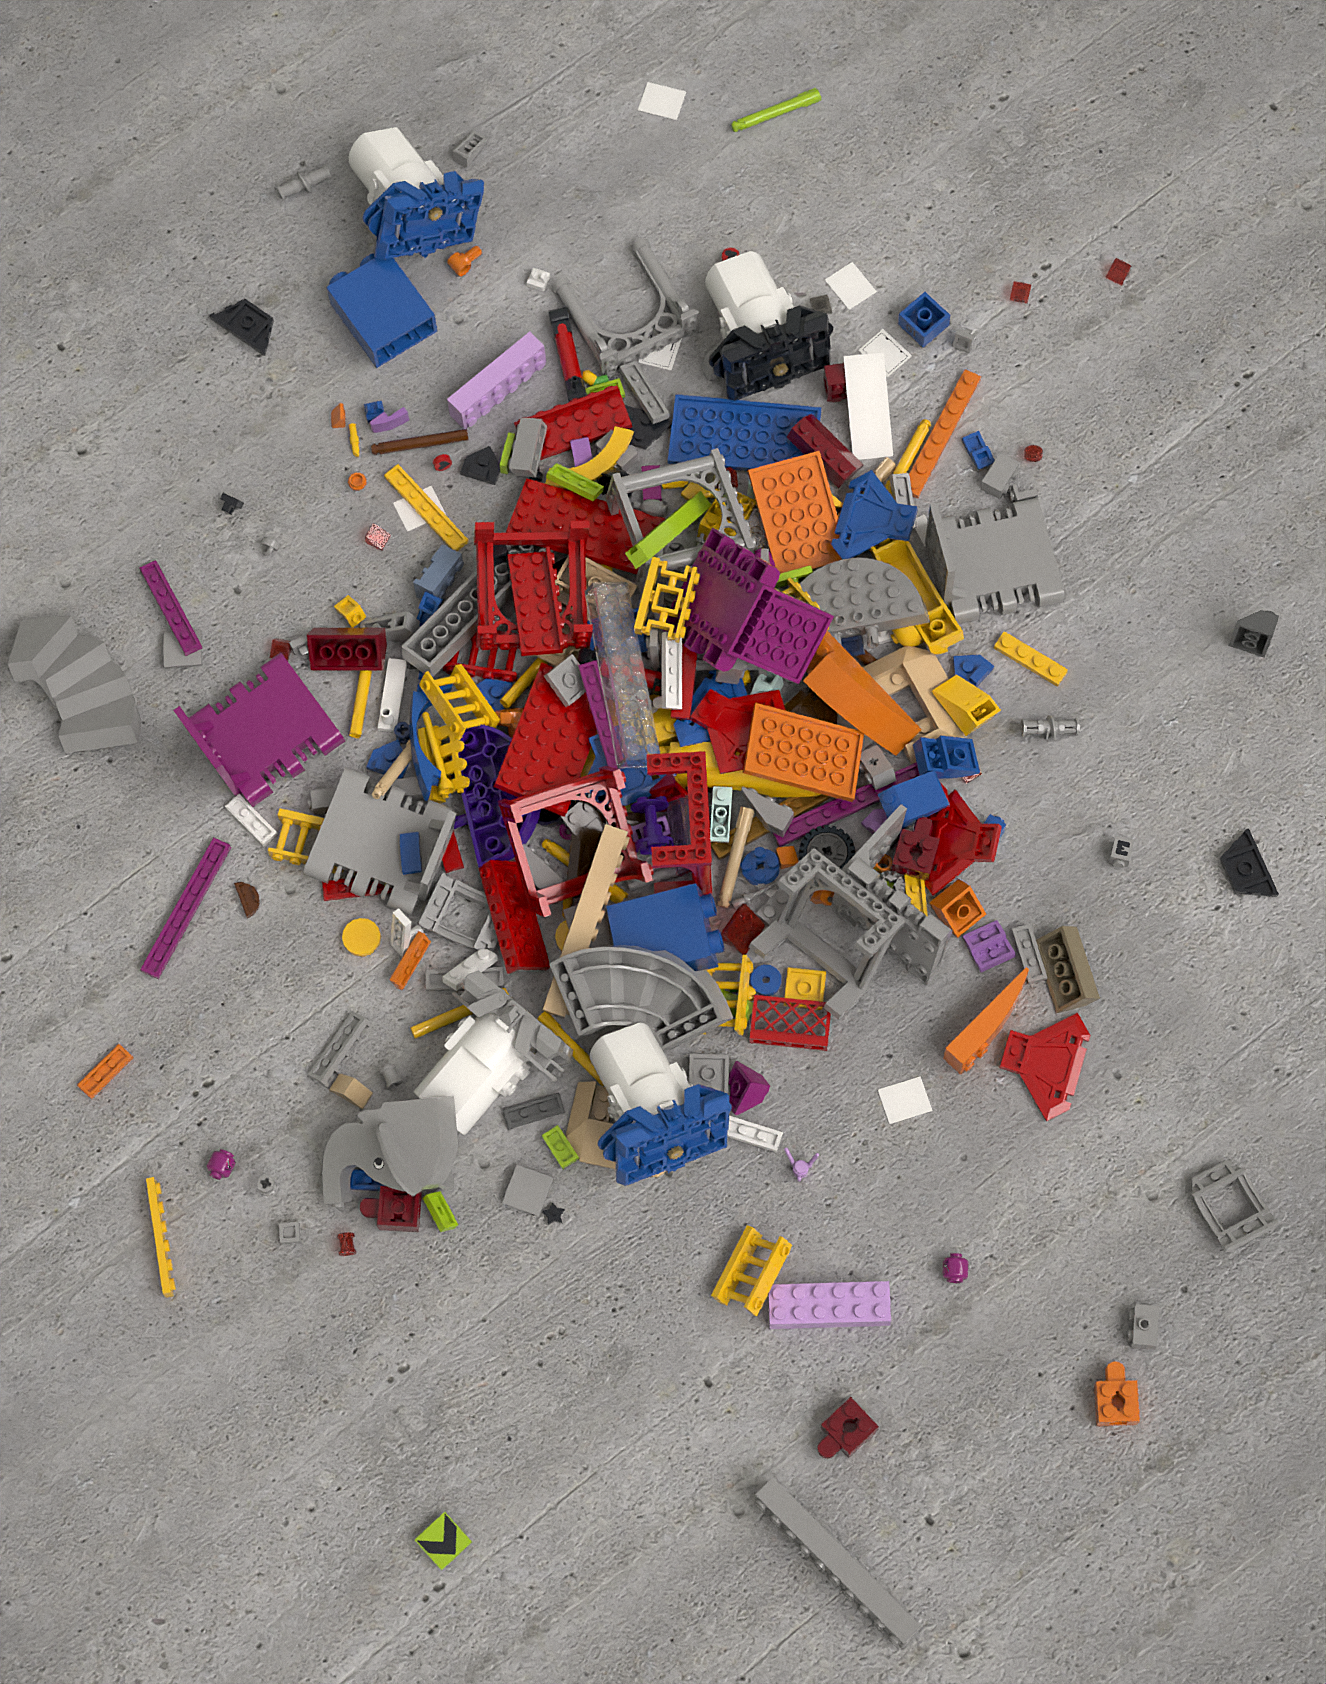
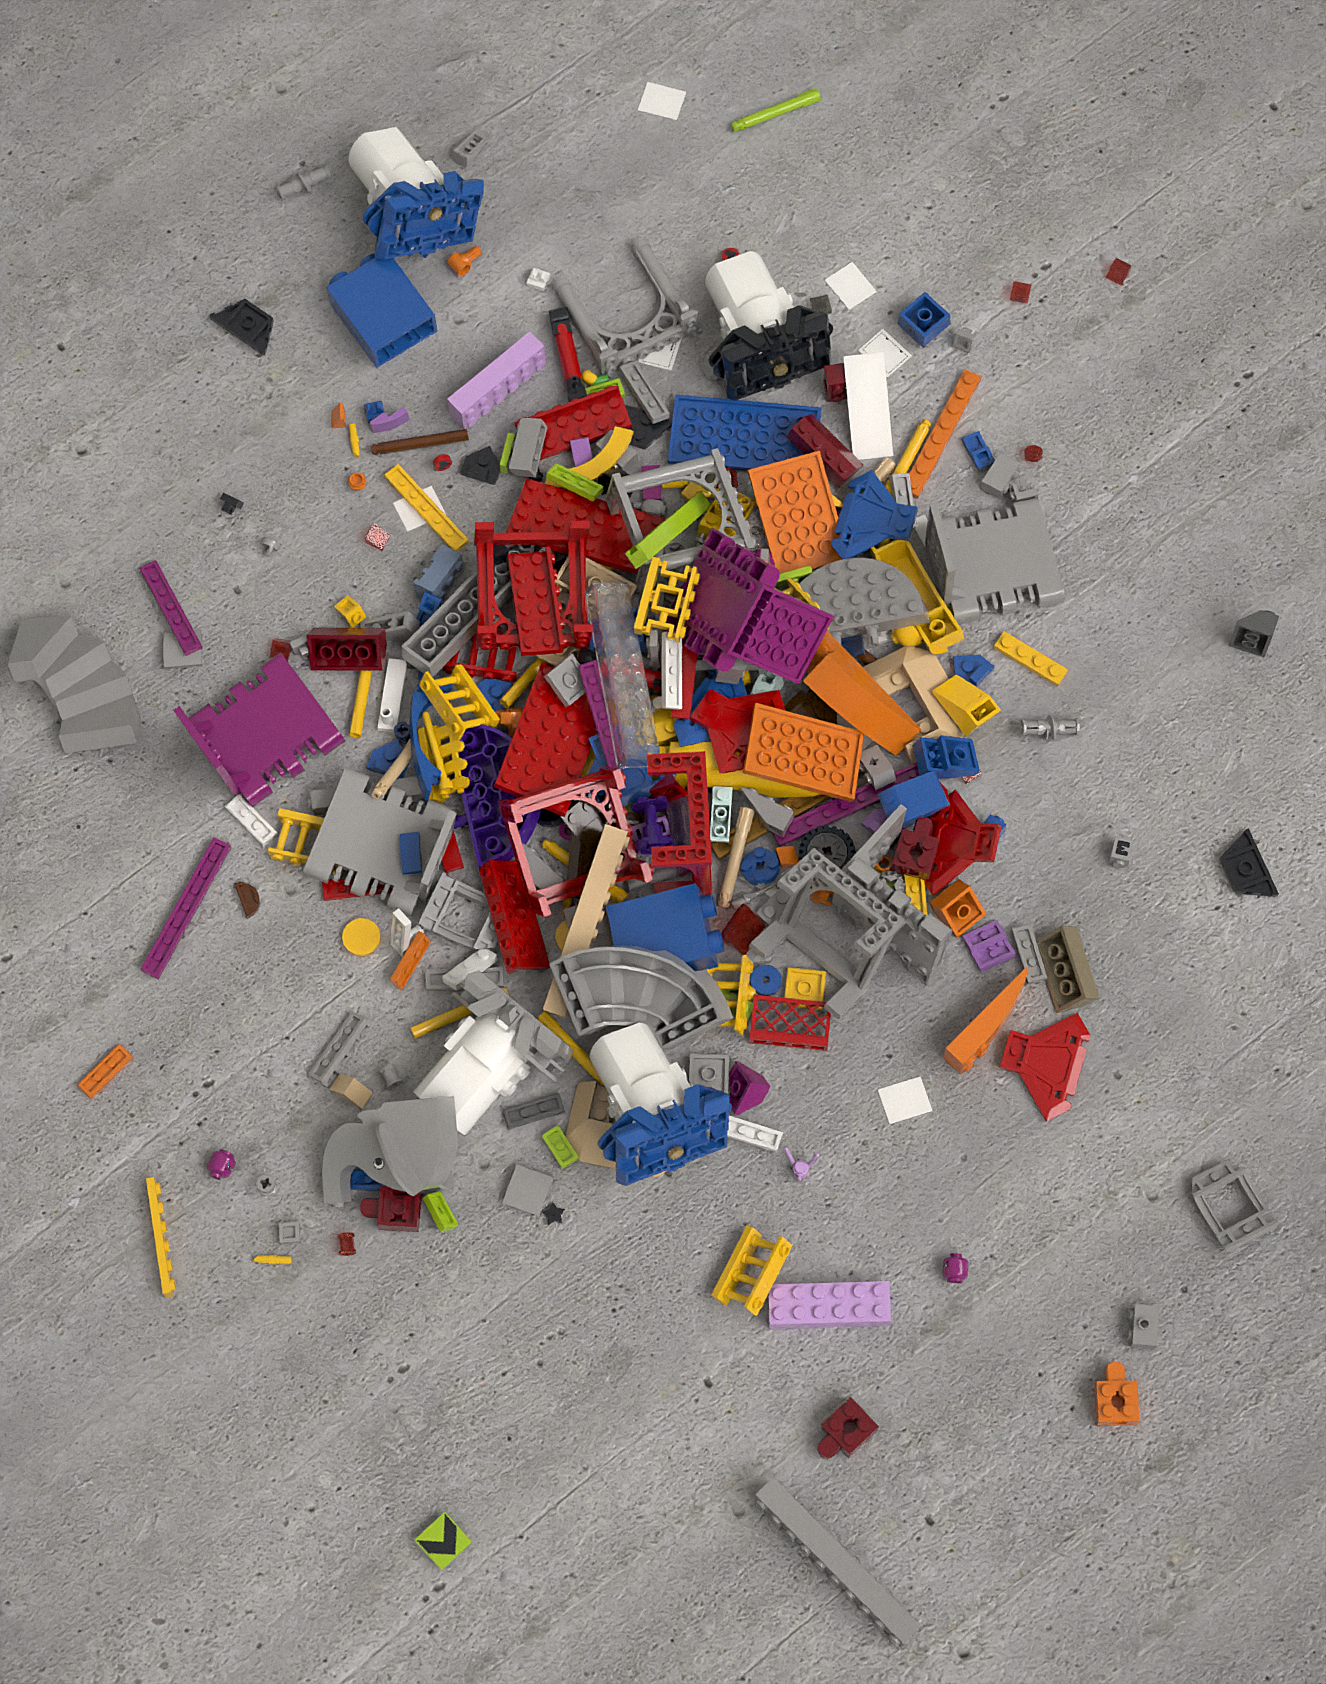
none -> yellow piece [253,1254,292,1265]

